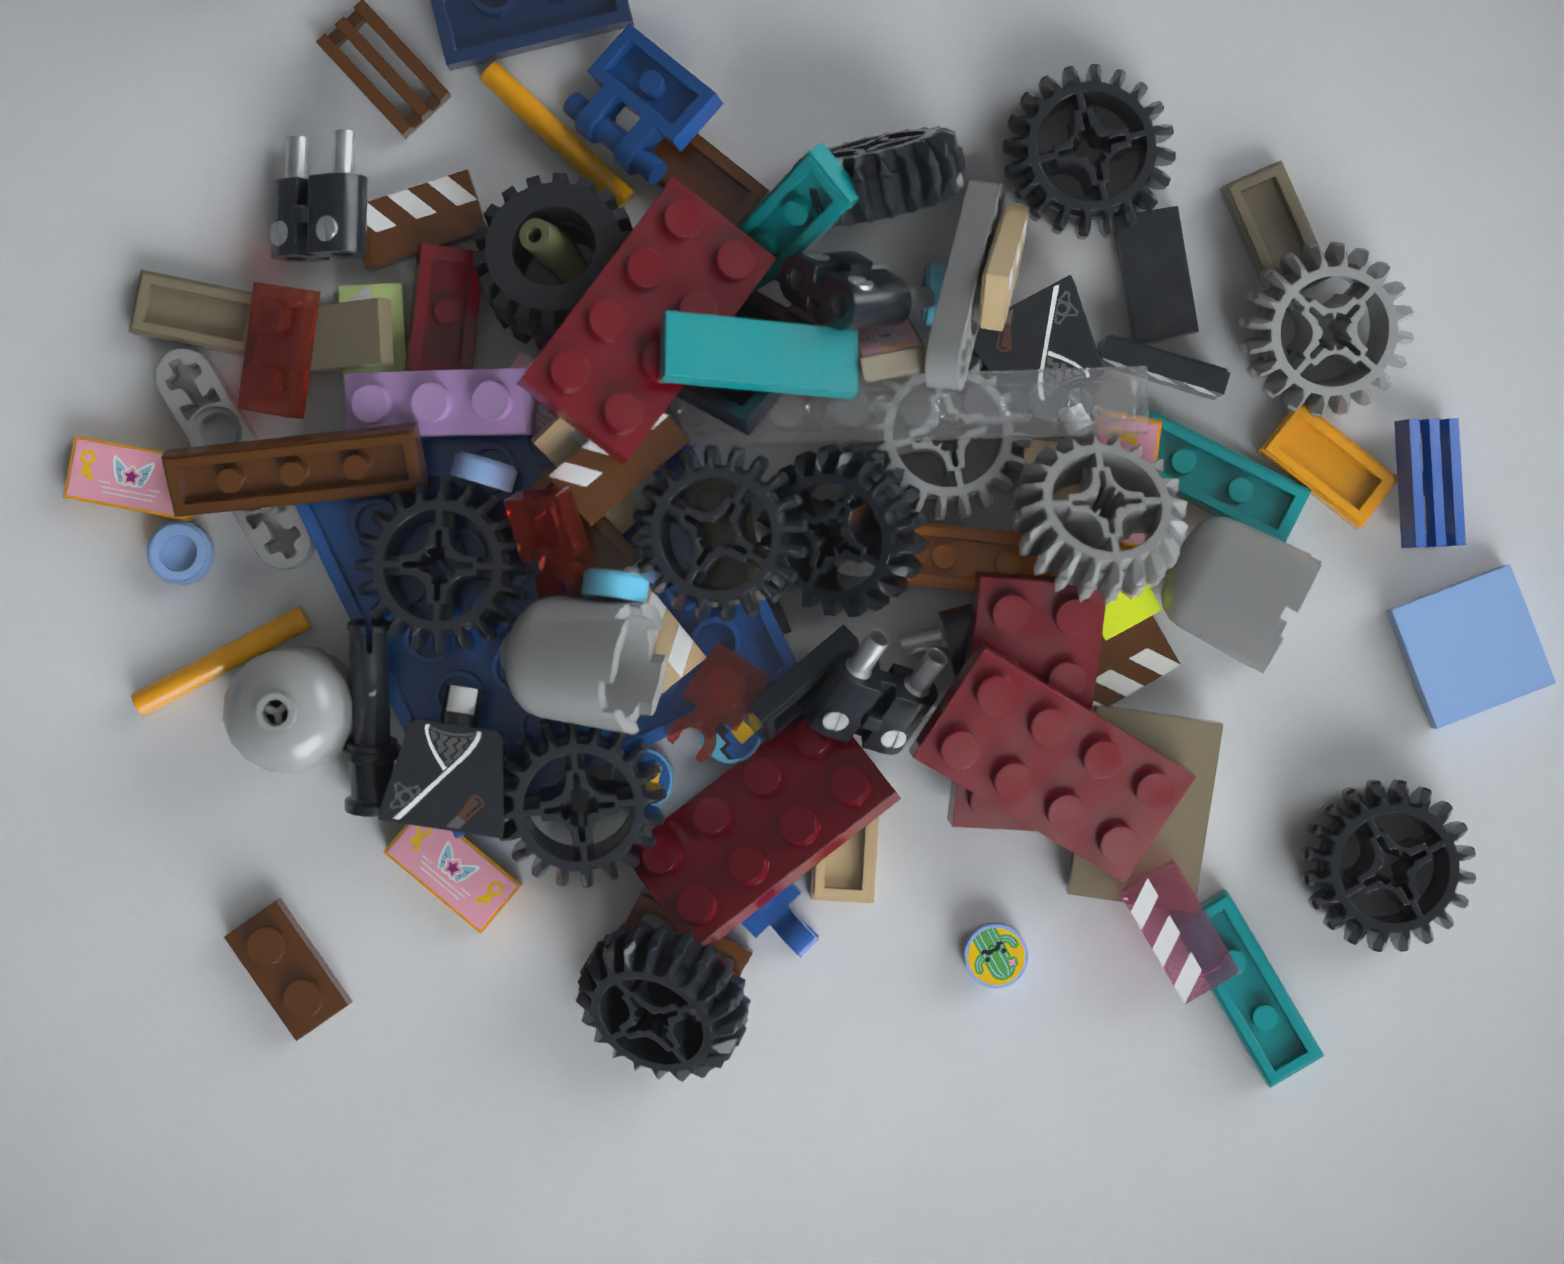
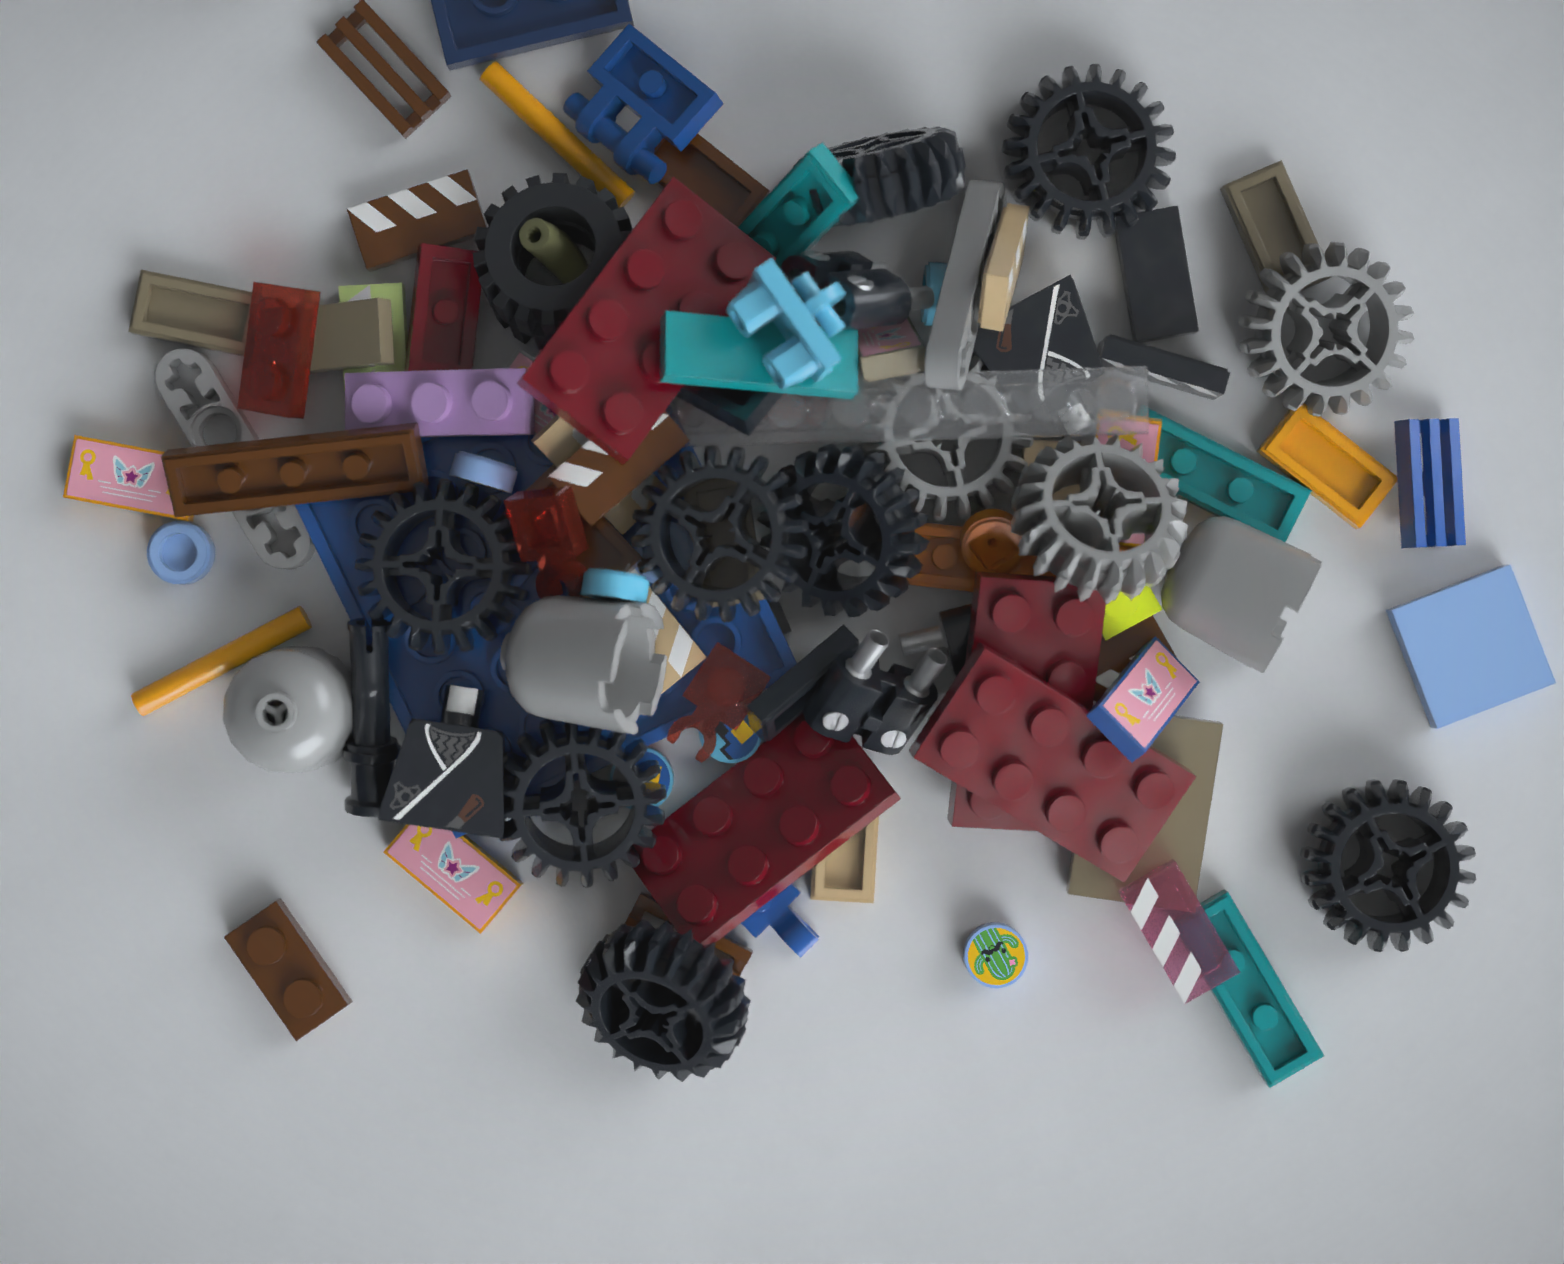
black piece [269,130,368,262] -> none
none -> medium azure hips [726,258,846,390]
none -> orange tile [960,509,1024,573]
none -> tile [1086,636,1200,763]

